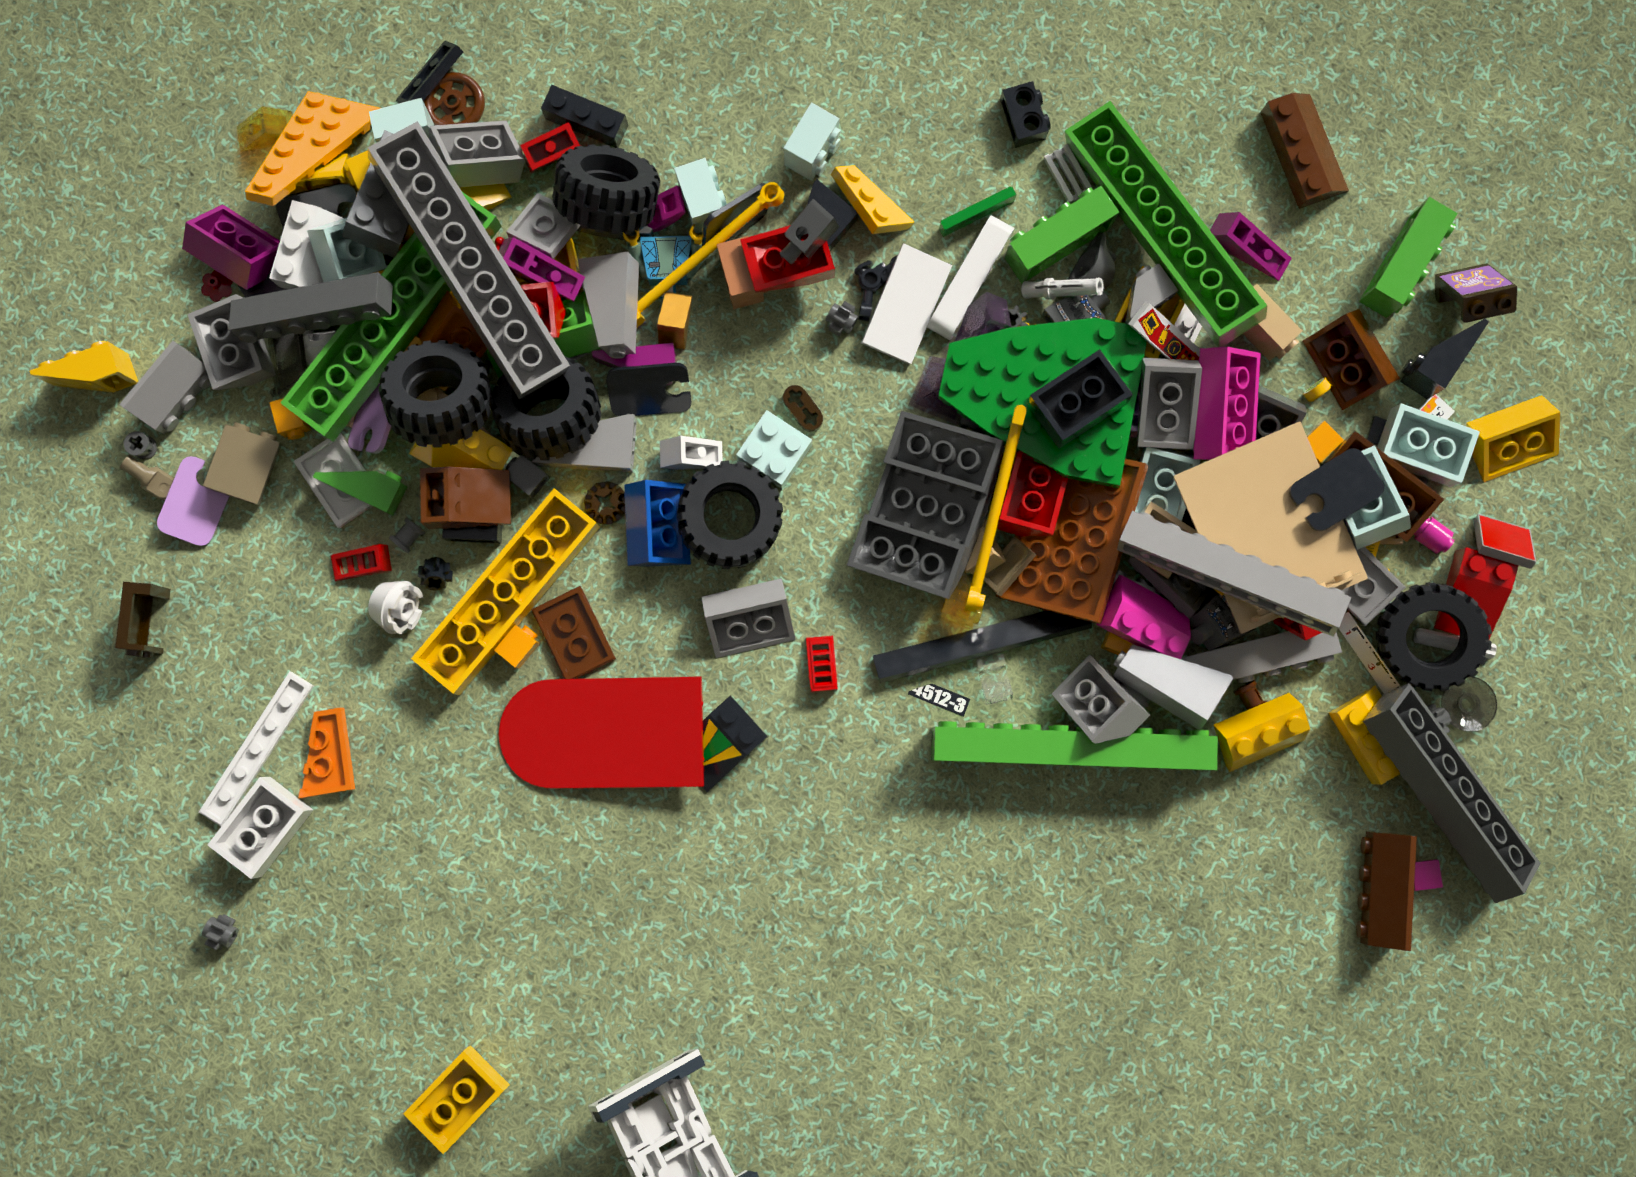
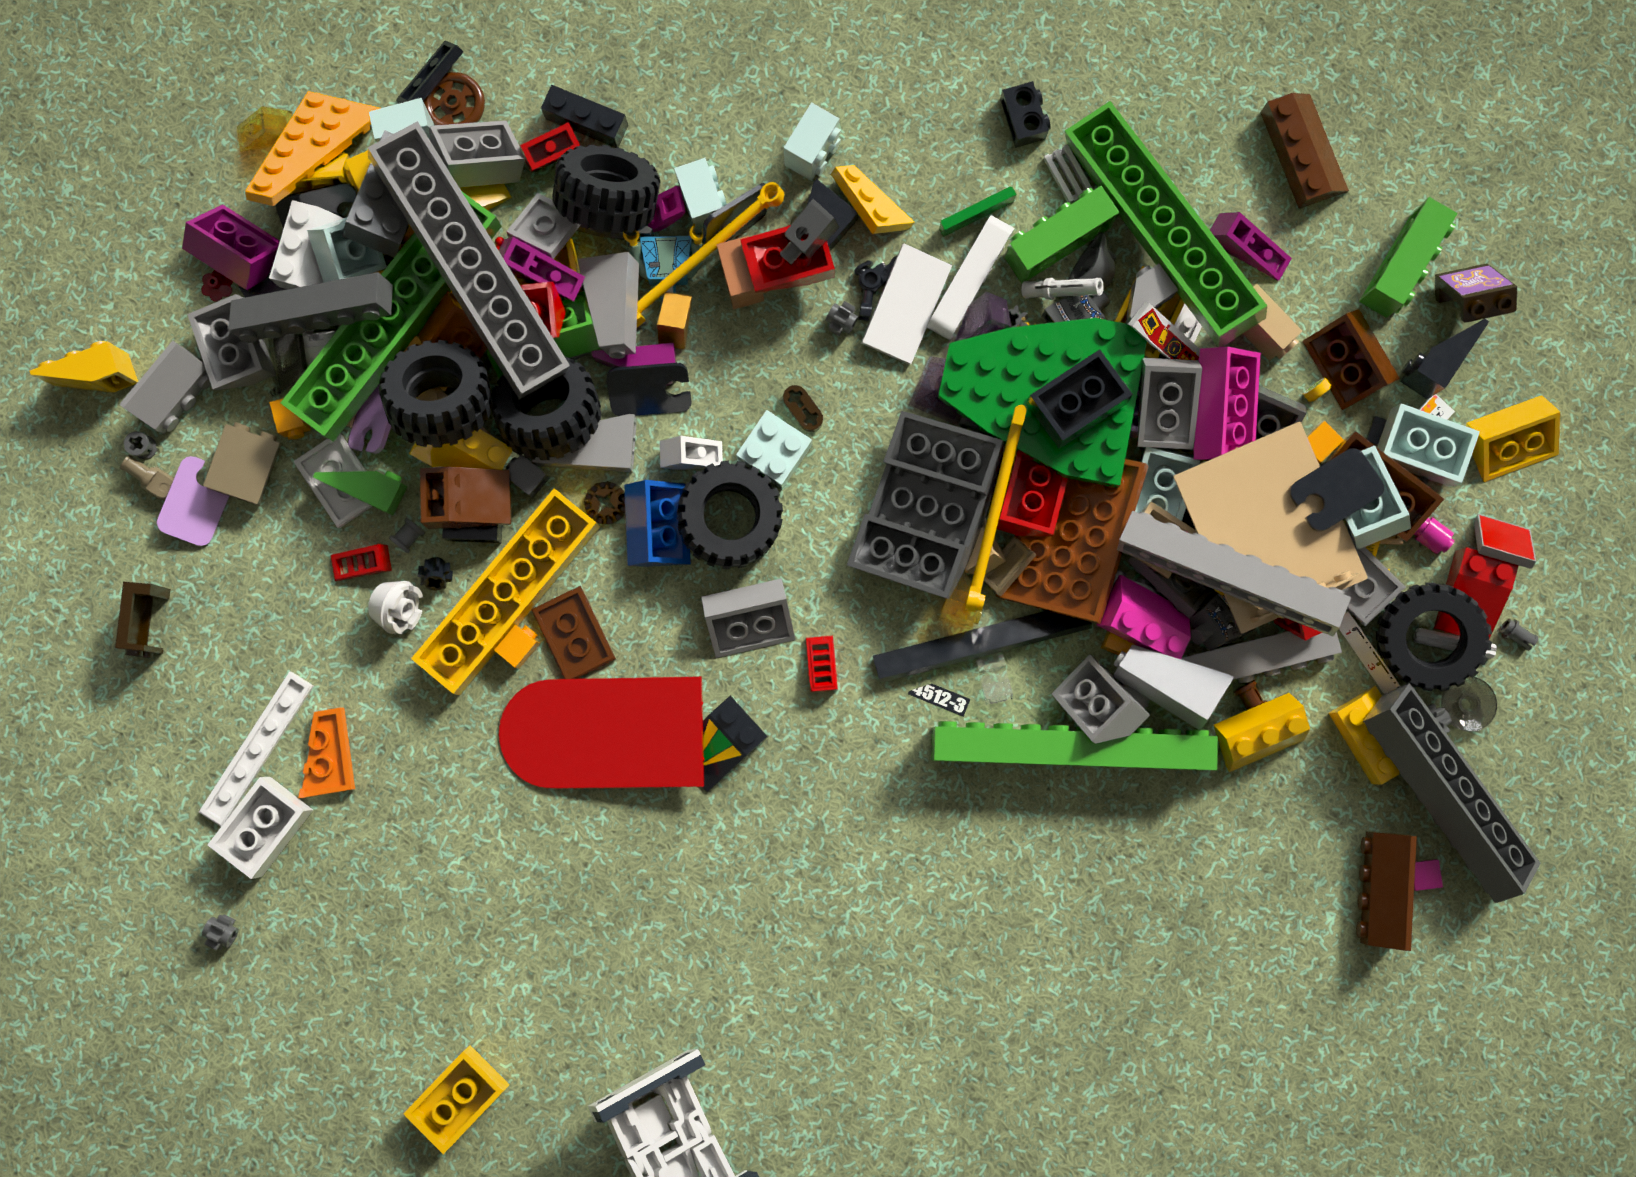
none -> dark grey pin [1499,619,1538,651]

